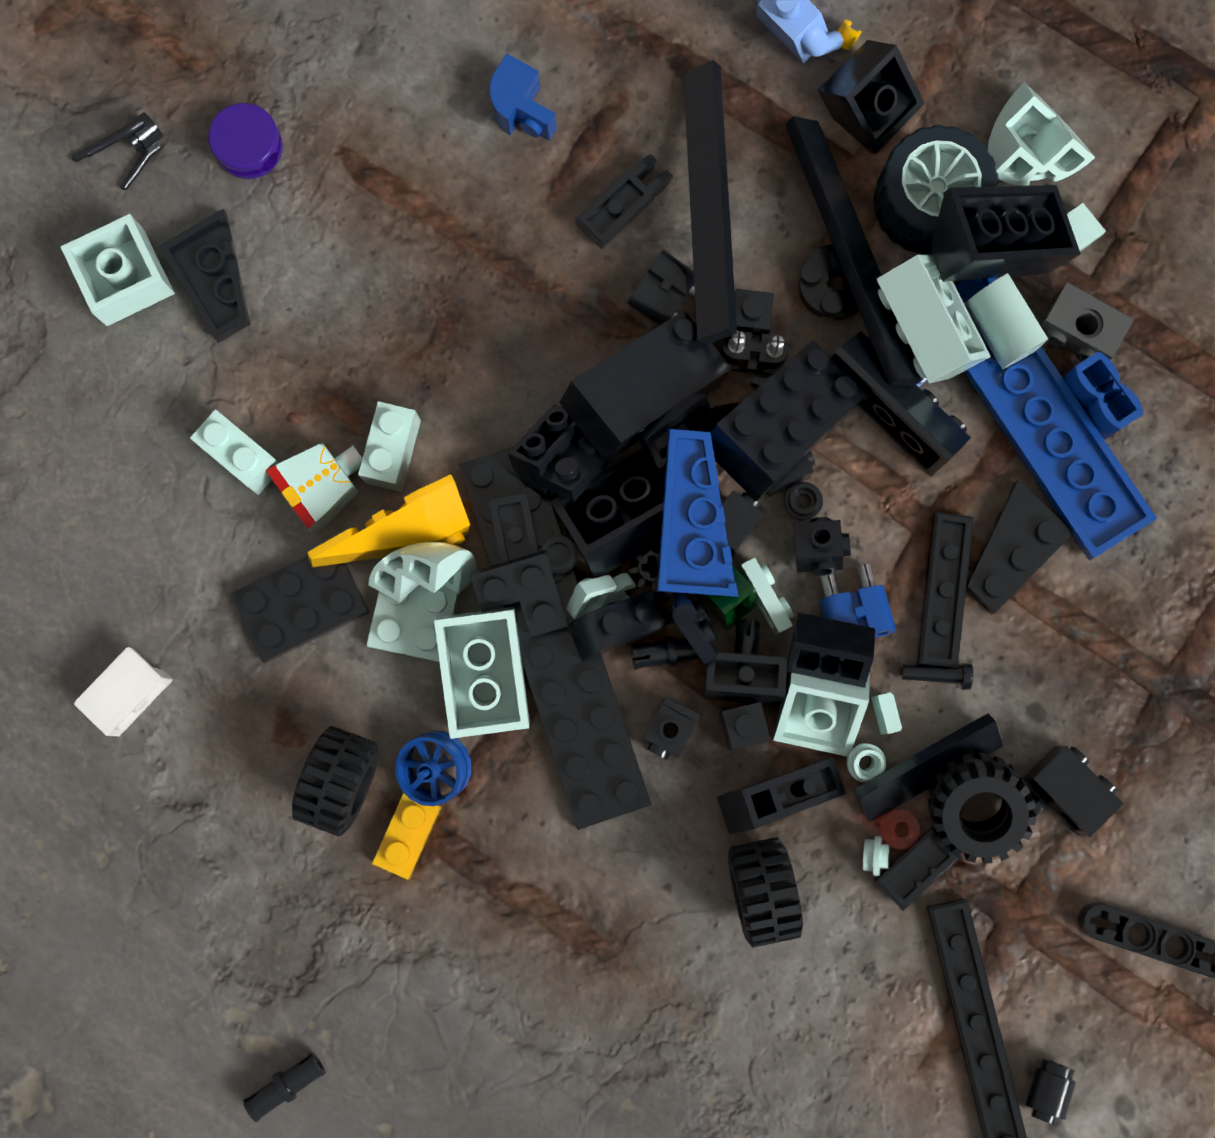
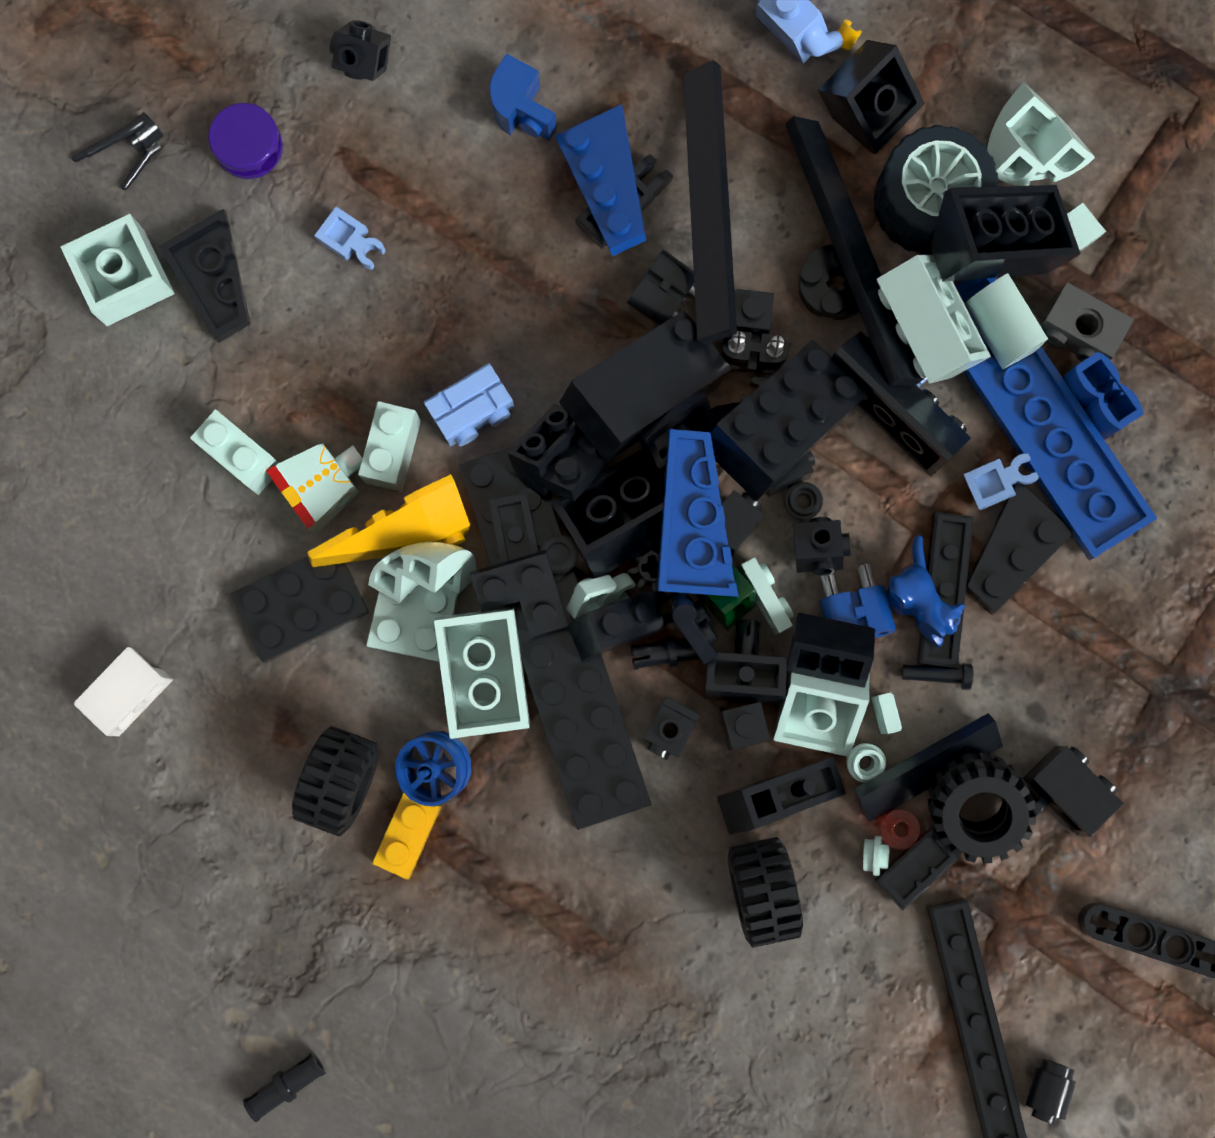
none -> light blue plate [314,207,386,270]
none -> black brick [330,20,391,81]
none -> light blue brick [424,363,515,447]
none -> blue wing [555,104,647,256]
none -> blue animal [887,535,965,648]
none -> light blue plate [964,454,1039,510]

